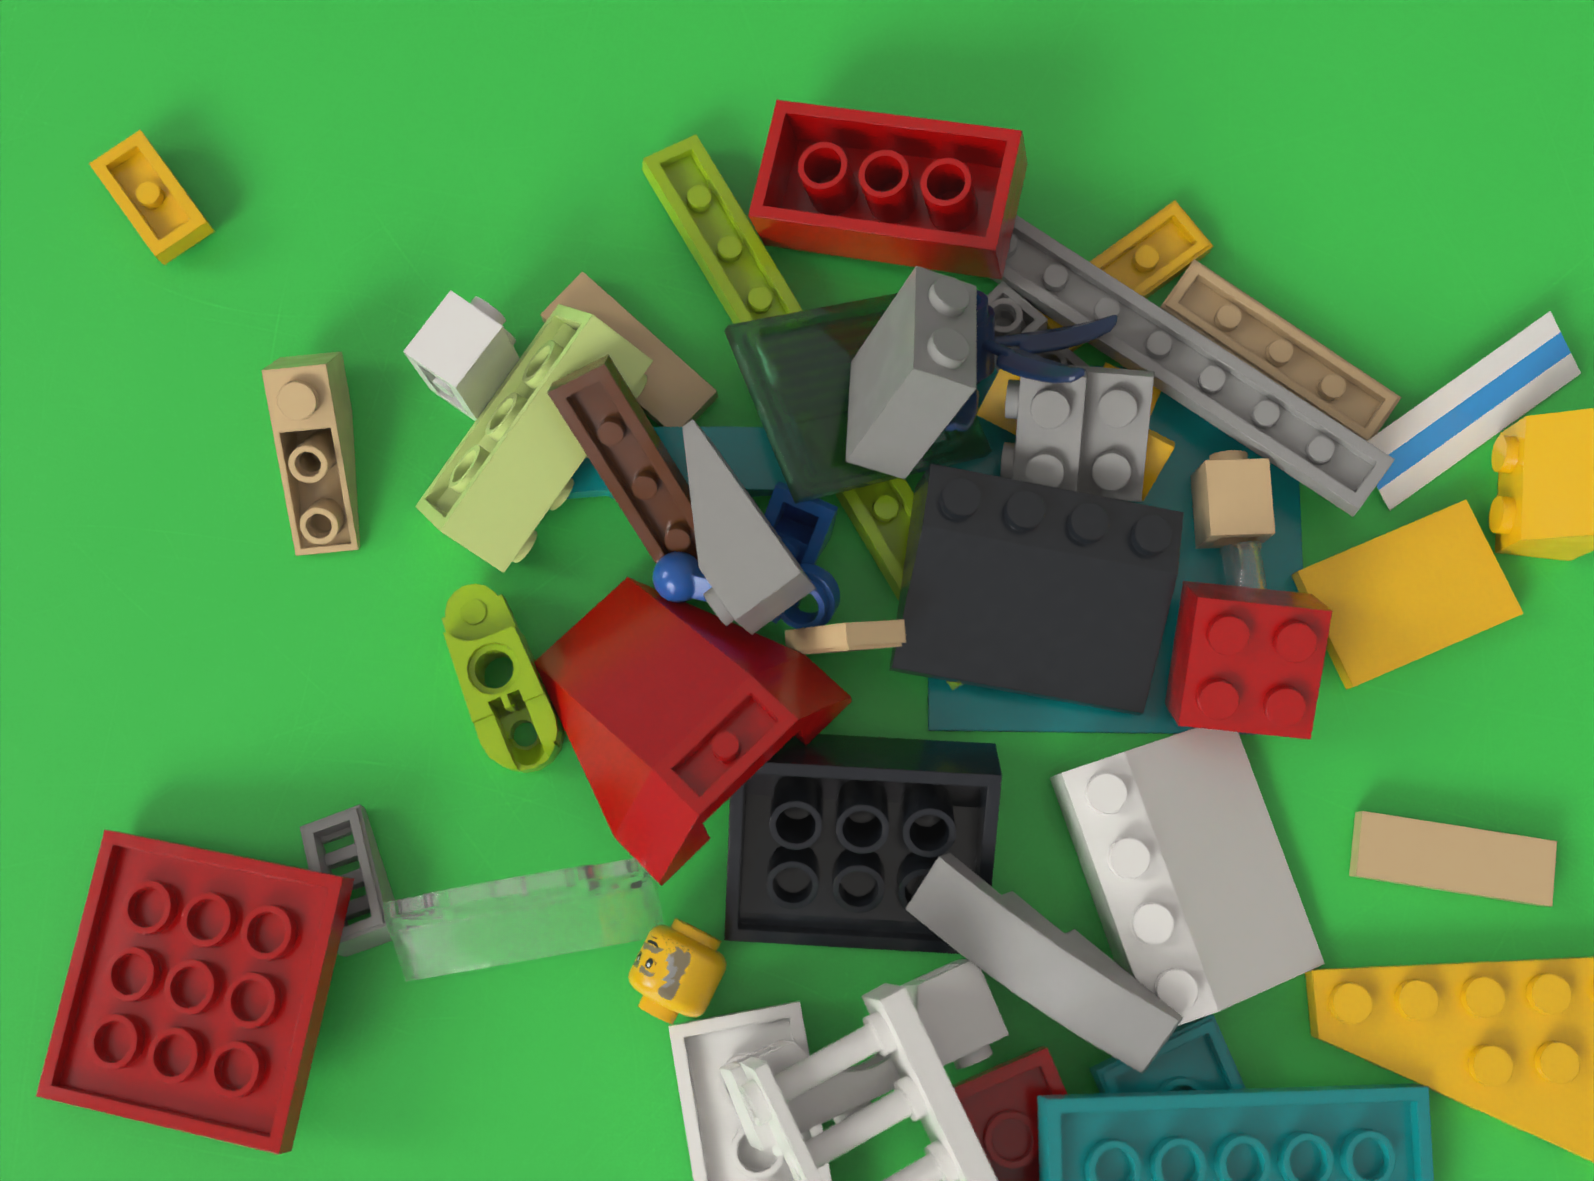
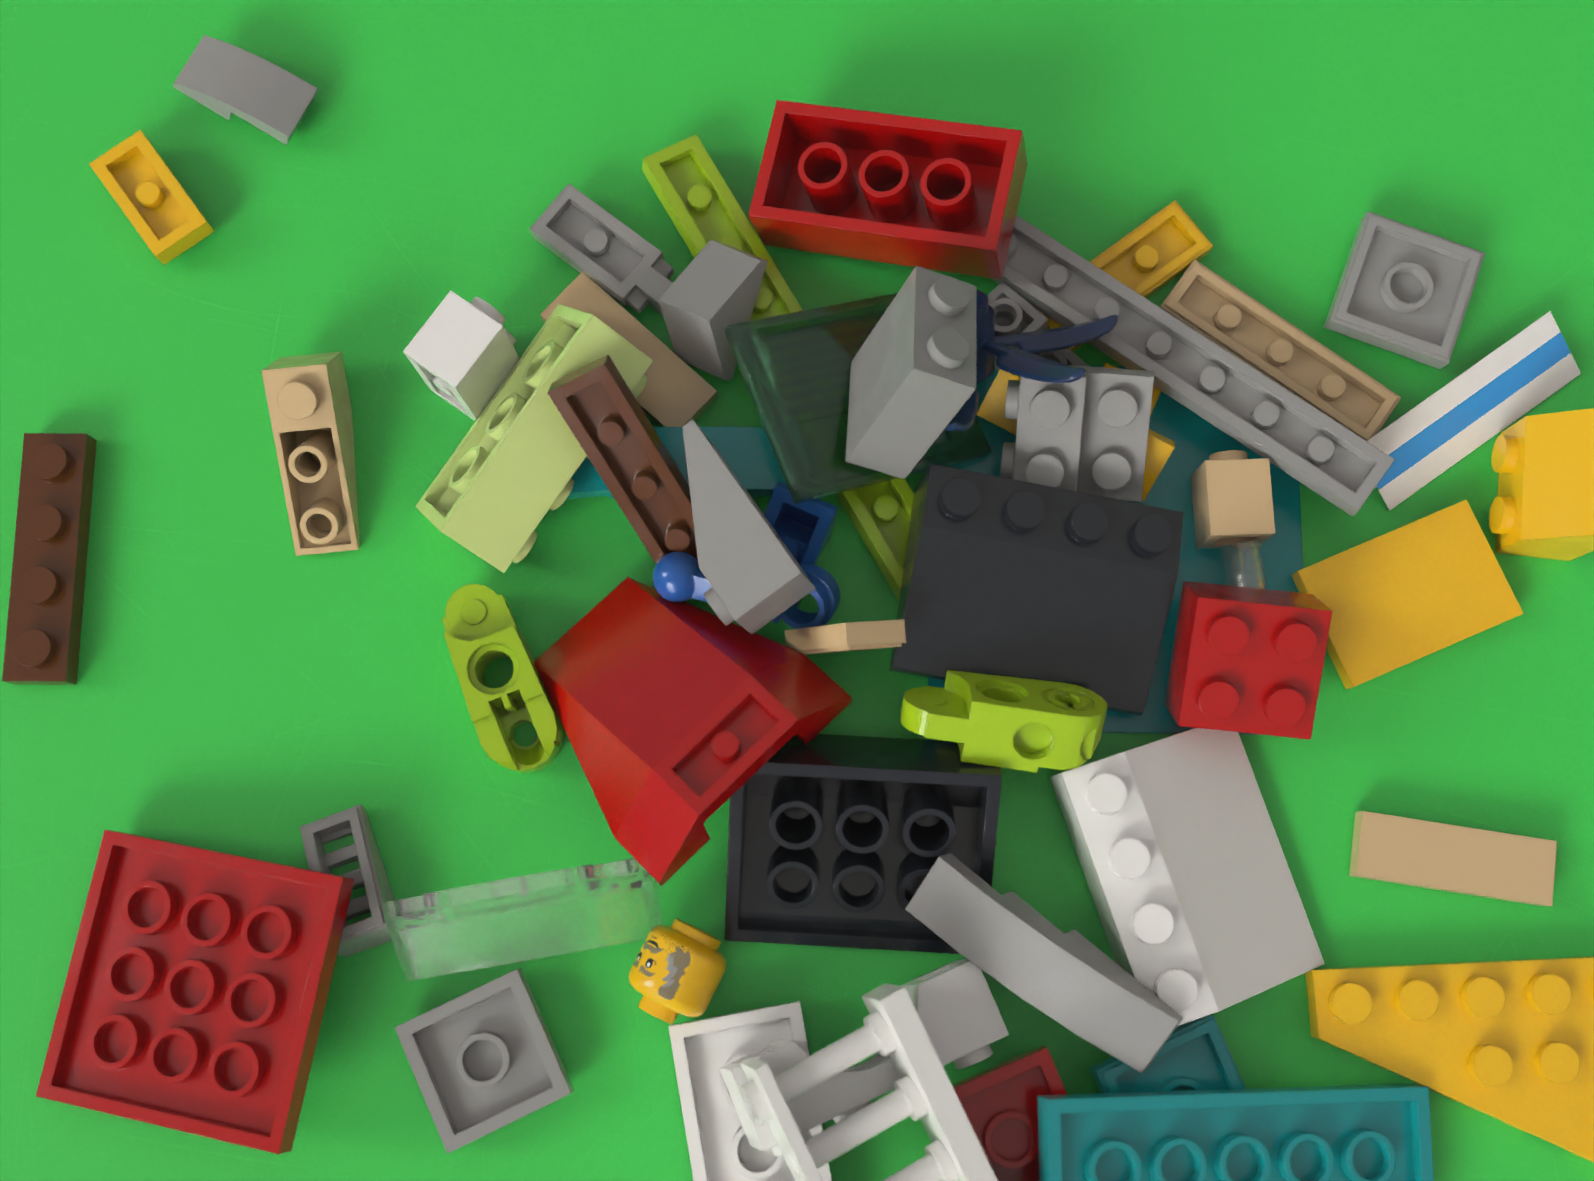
none -> reddish brown plate [2,433,97,685]
none -> light grey slope [173,35,318,145]
none -> light grey plate [394,968,575,1154]
none -> light grey hinge [529,184,675,316]
none -> light grey slope [658,240,768,381]
none -> lime piece [900,670,1108,773]
none -> light grey plate [1324,211,1485,370]

